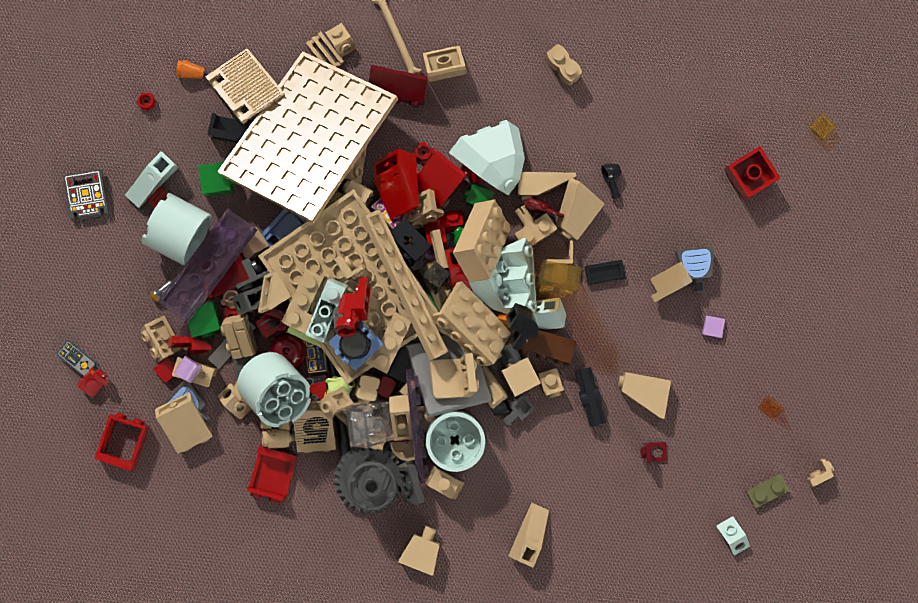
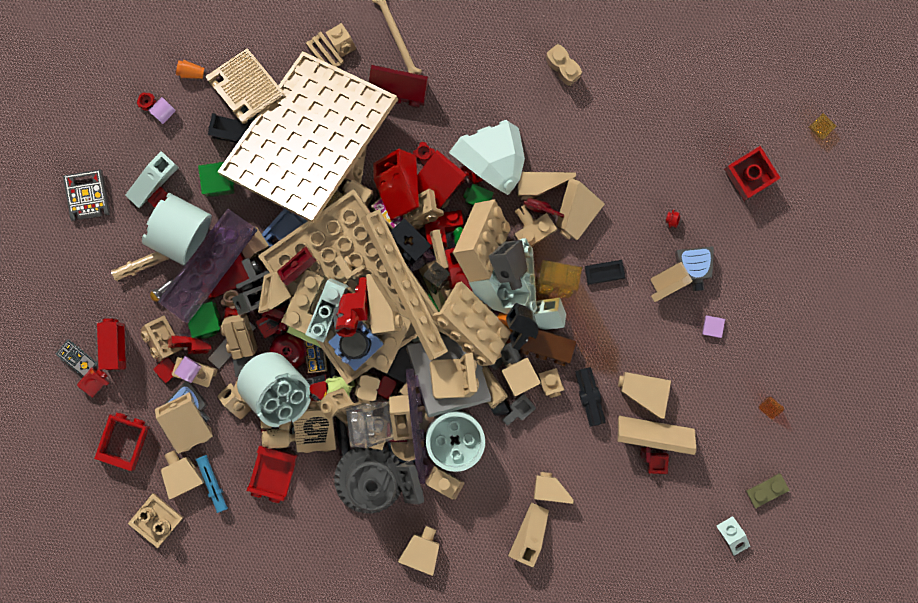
tan slope [423,45,466,82] -> none
tan bracket [546,241,573,268] -> none
black bar [601,163,622,199] -> none
tan bracket [806,459,834,487] -> none
none -> red window [97,318,126,370]
none -> tan pin [111,252,169,281]
none -> tan plate [128,493,184,548]
none -> lavender brick [148,97,176,124]
none -> tan torso [161,450,205,500]
none -> dark azure pin [195,455,228,513]
none -> dark red plate [277,246,317,286]
none -> tan slope [366,274,403,335]
none -> dark grey torso [489,240,528,290]
none -> tan slope [534,472,573,504]
none -> tan tile [618,416,696,455]
none -> red tile [648,453,669,474]
none -> red plate [666,209,680,228]

